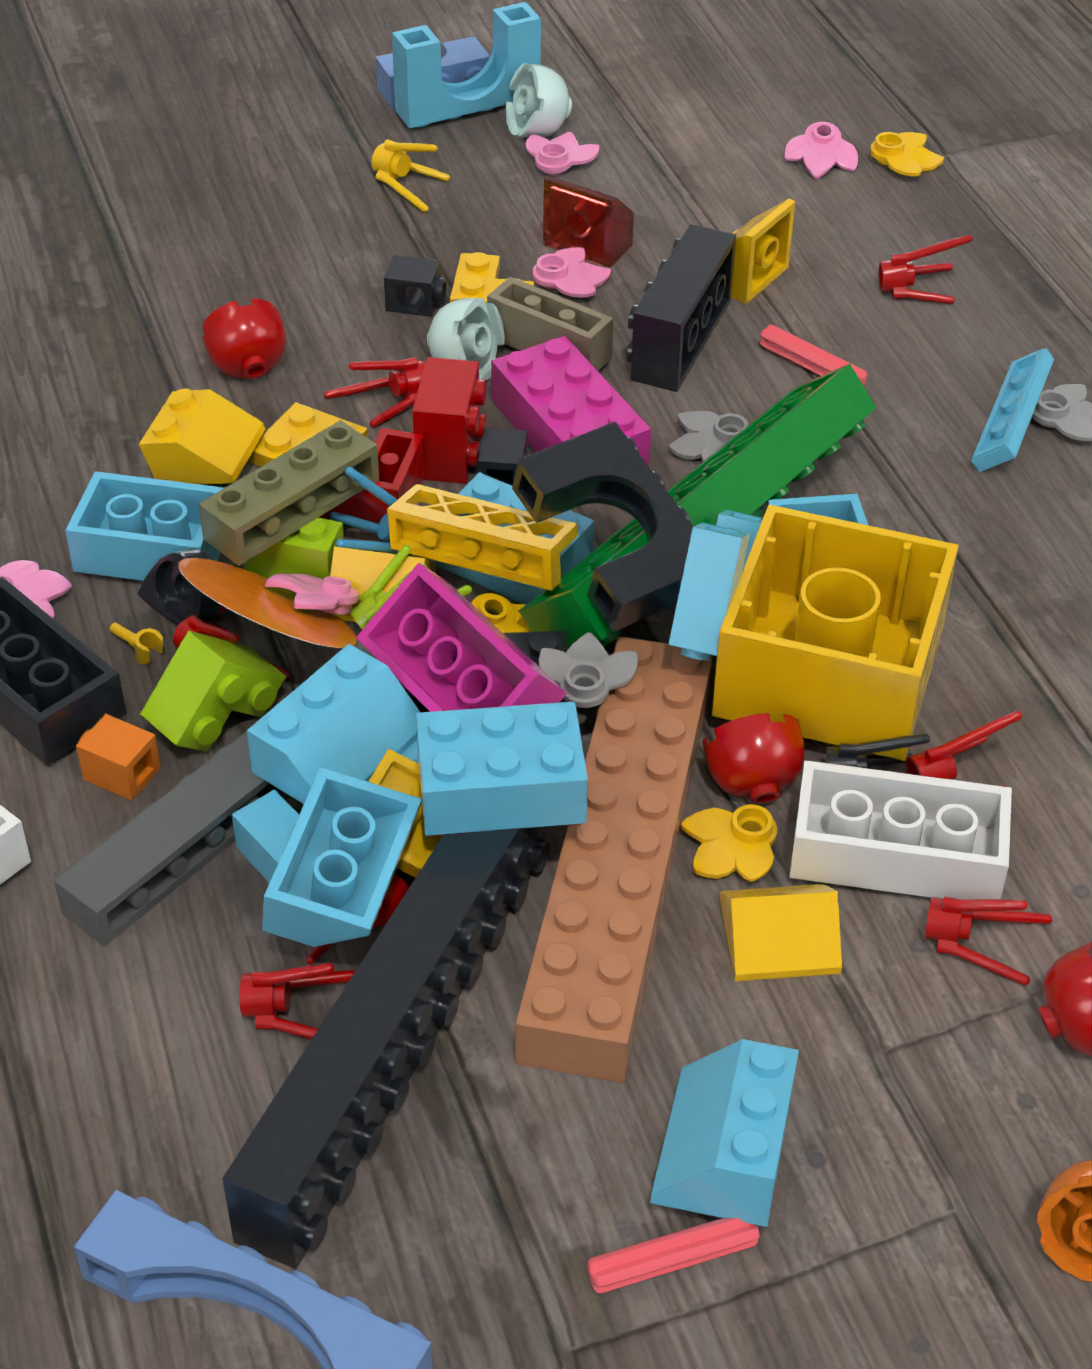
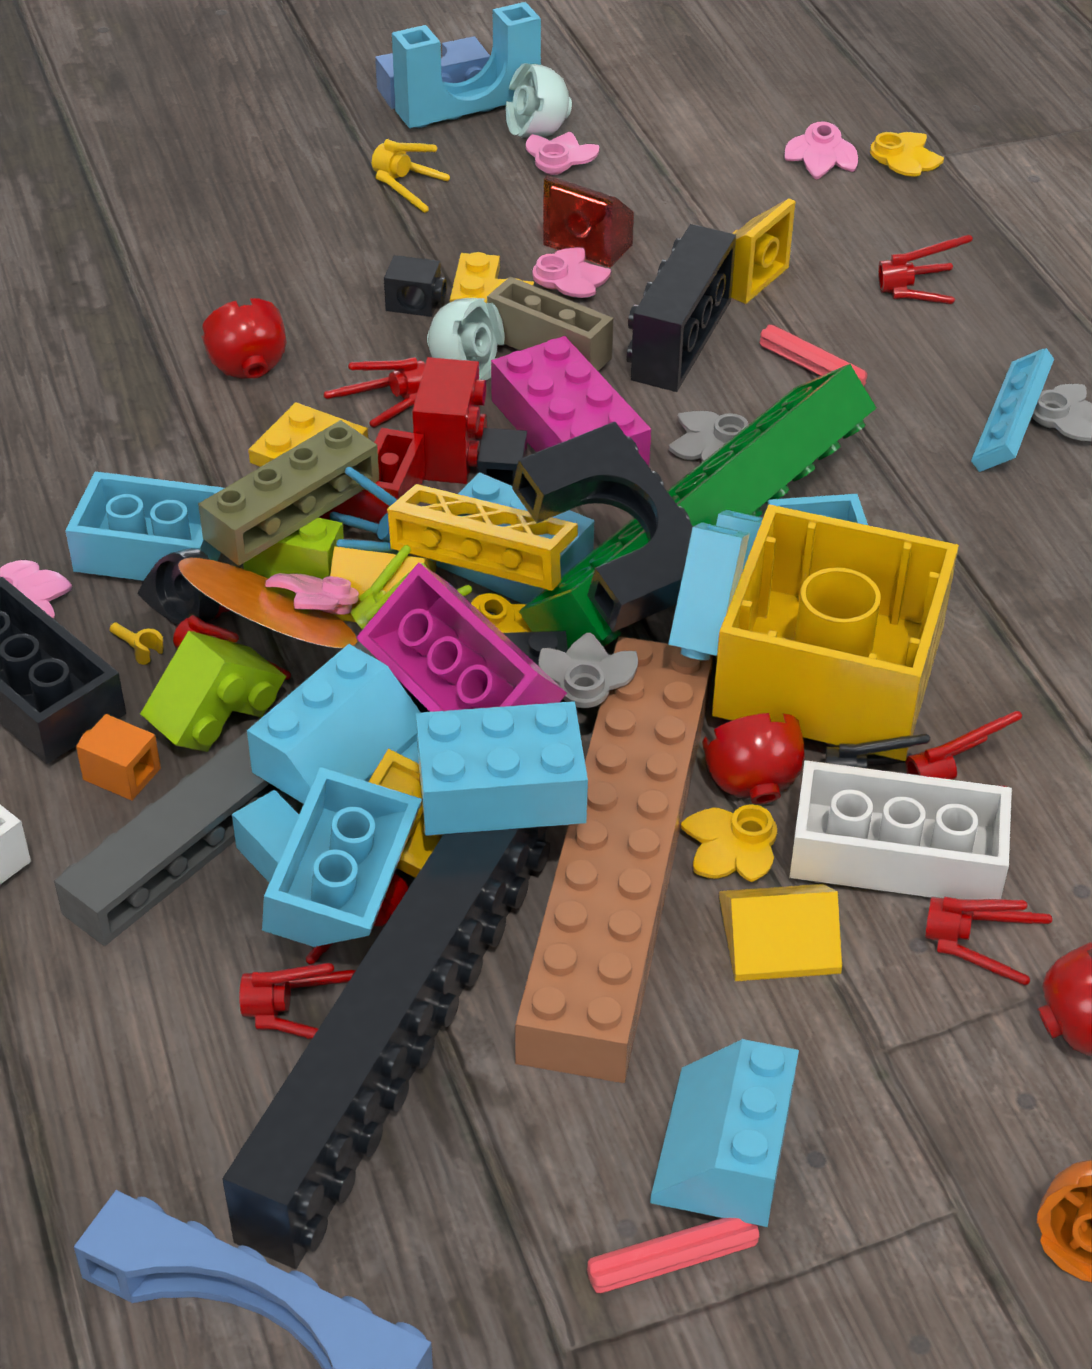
yellow slope [139,388,266,484] -> none

